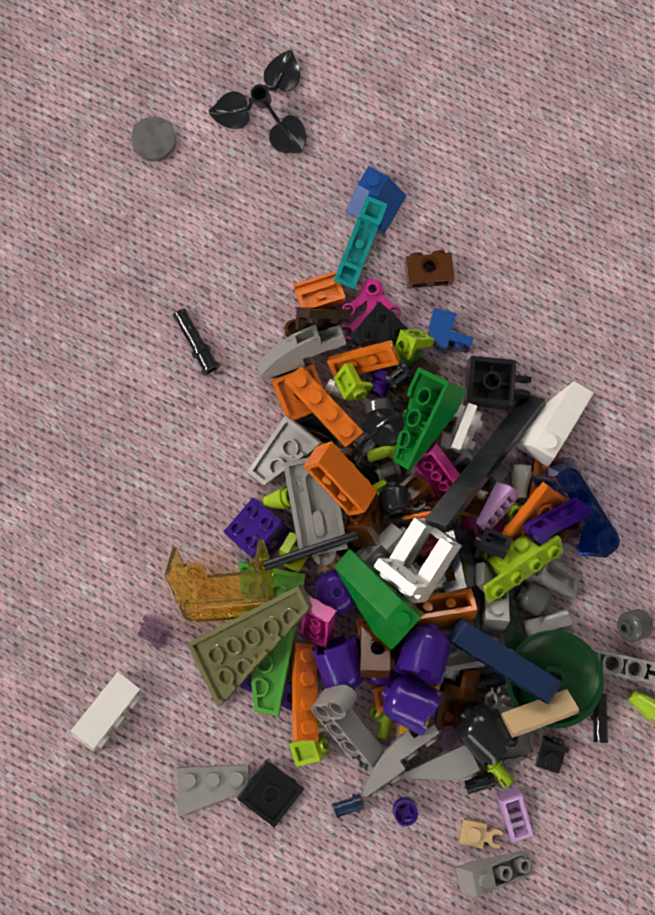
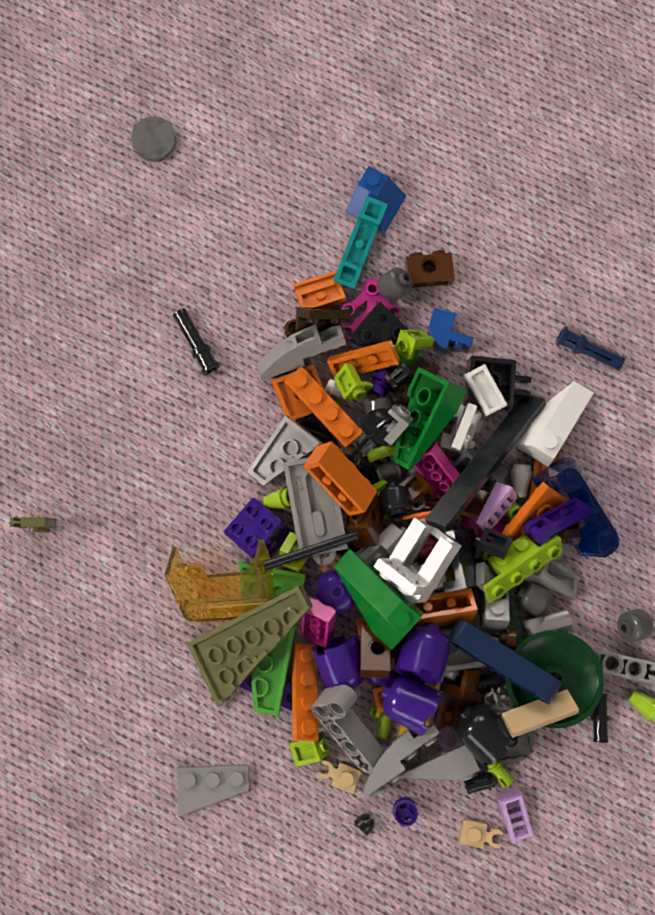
white wedge [71,672,141,752] -> none
clear purple panel [138,614,172,649] -> none
black plant [208,50,306,153] -> none
black plate [237,759,304,828] -> none
dark blue pin [333,794,364,818] -> none
light grey slope [456,850,534,897] -> none
black bracket [535,736,570,774] -> none
none -> olive plate [10,517,57,533]
none -> tan plate [317,759,362,794]
none -> black hinge [354,814,375,836]
none -> dark grey head [378,267,412,301]
none -> light grey bracket [384,404,413,445]
none -> white tile [464,364,507,417]
none -> reddish brown plate [501,627,516,649]
none -> dark blue pin [555,326,625,371]

